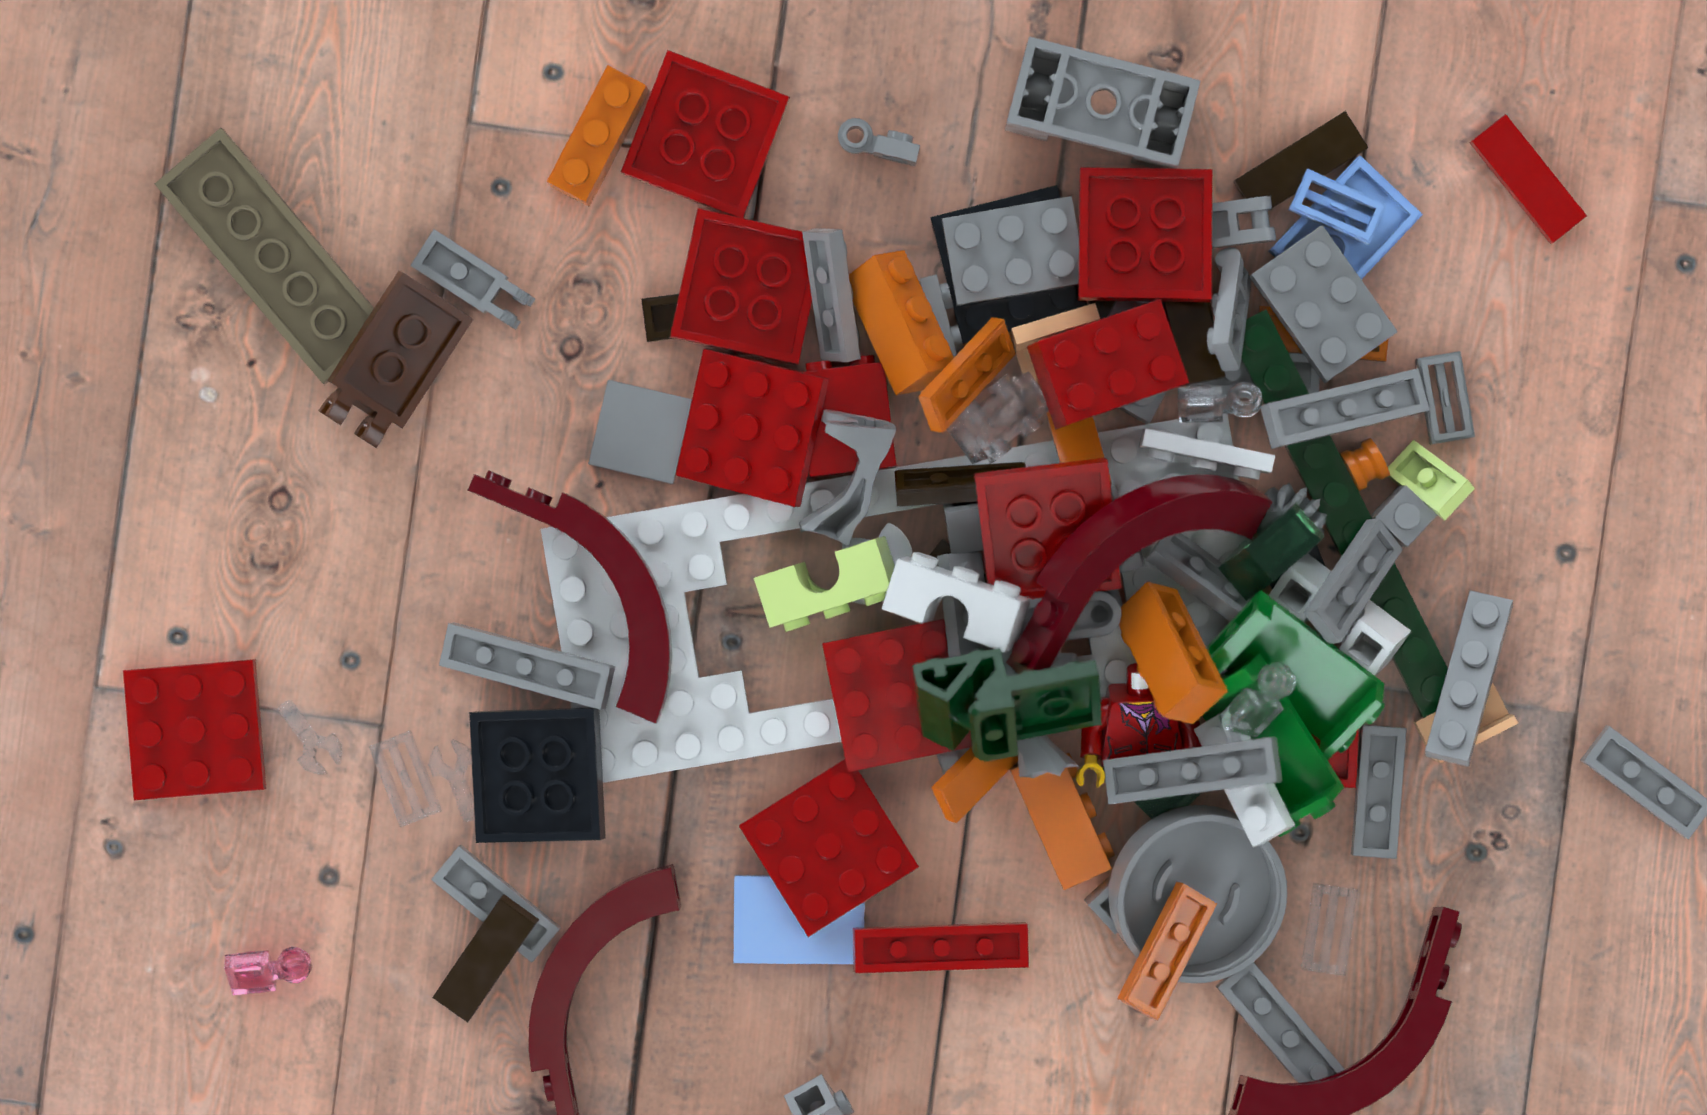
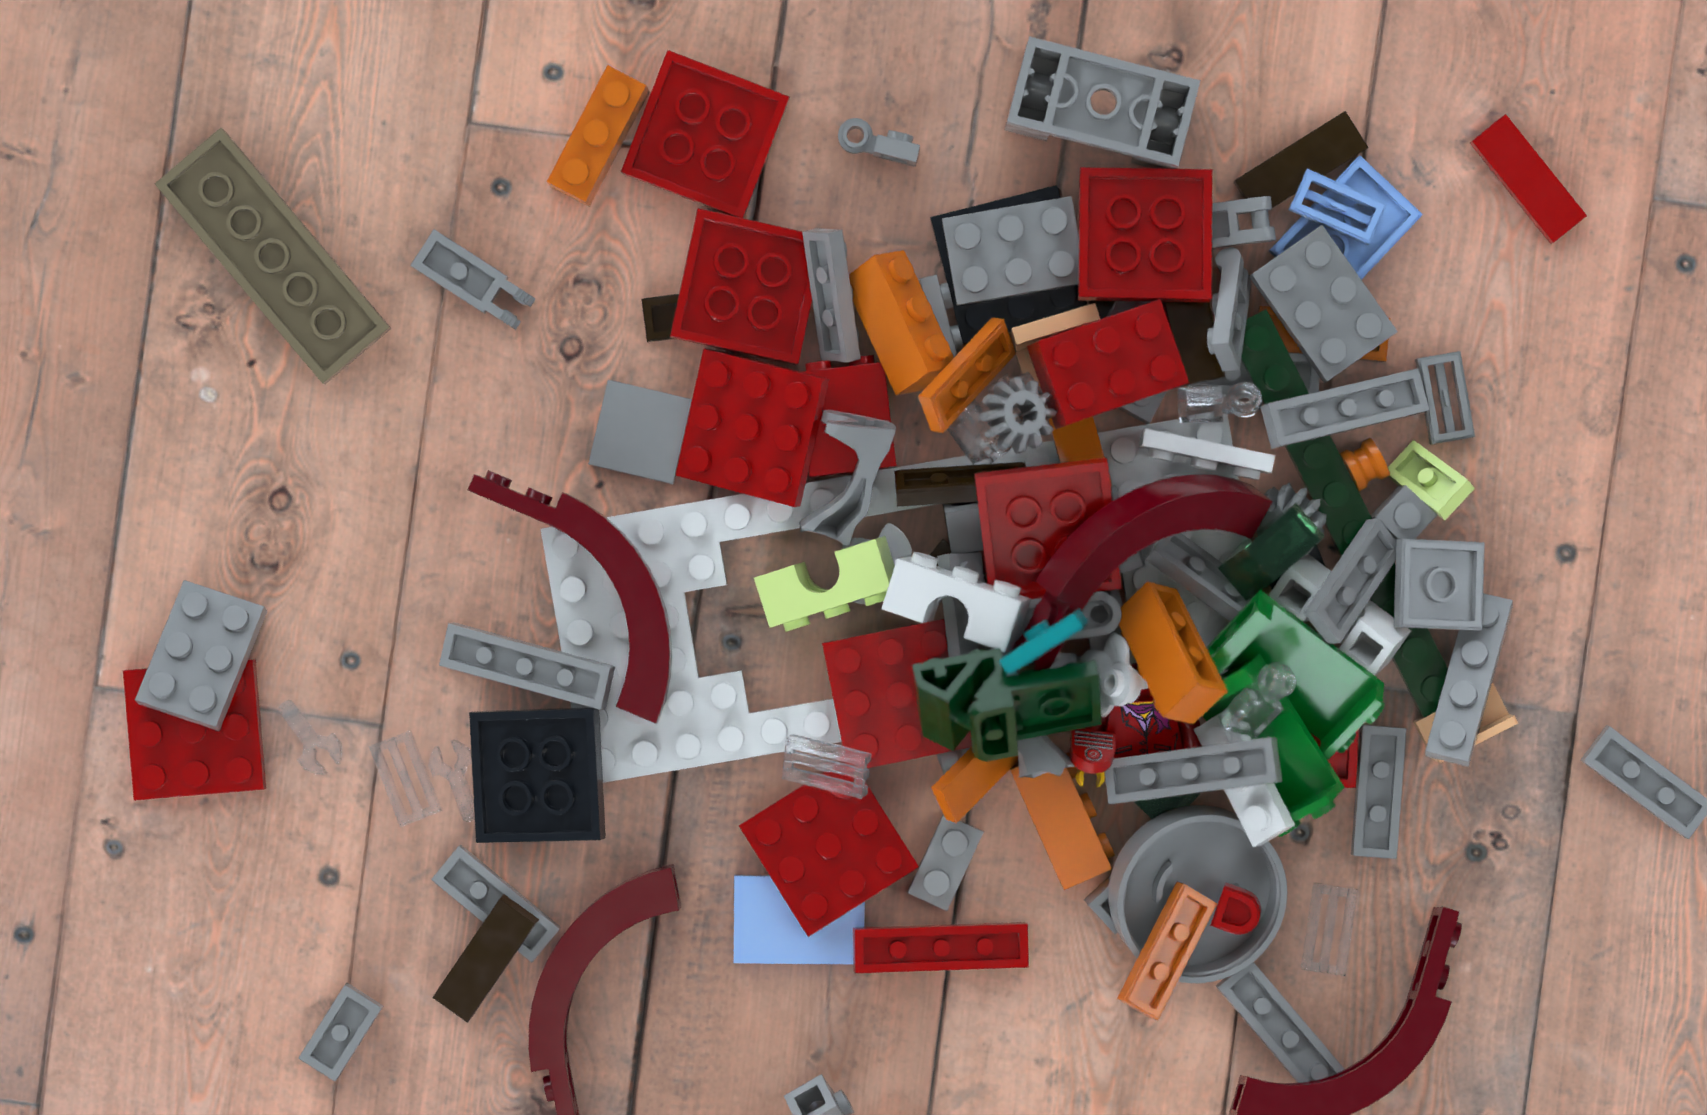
clear pink plate [224,947,312,995] -> none
reddish brown tile [319,271,473,448] -> none
none -> light grey plate [135,580,267,731]
none -> light grey plate [298,983,383,1081]
none -> clear tile [782,734,871,799]
none -> light grey plate [908,814,983,911]
none -> light grey gear [979,377,1057,453]
none -> teal plate [999,608,1088,674]
none -> red tile [1069,729,1116,774]
none -> white plate [1079,632,1142,717]
none -> red tile [1210,882,1261,935]
none -> light grey tile [1394,539,1485,630]

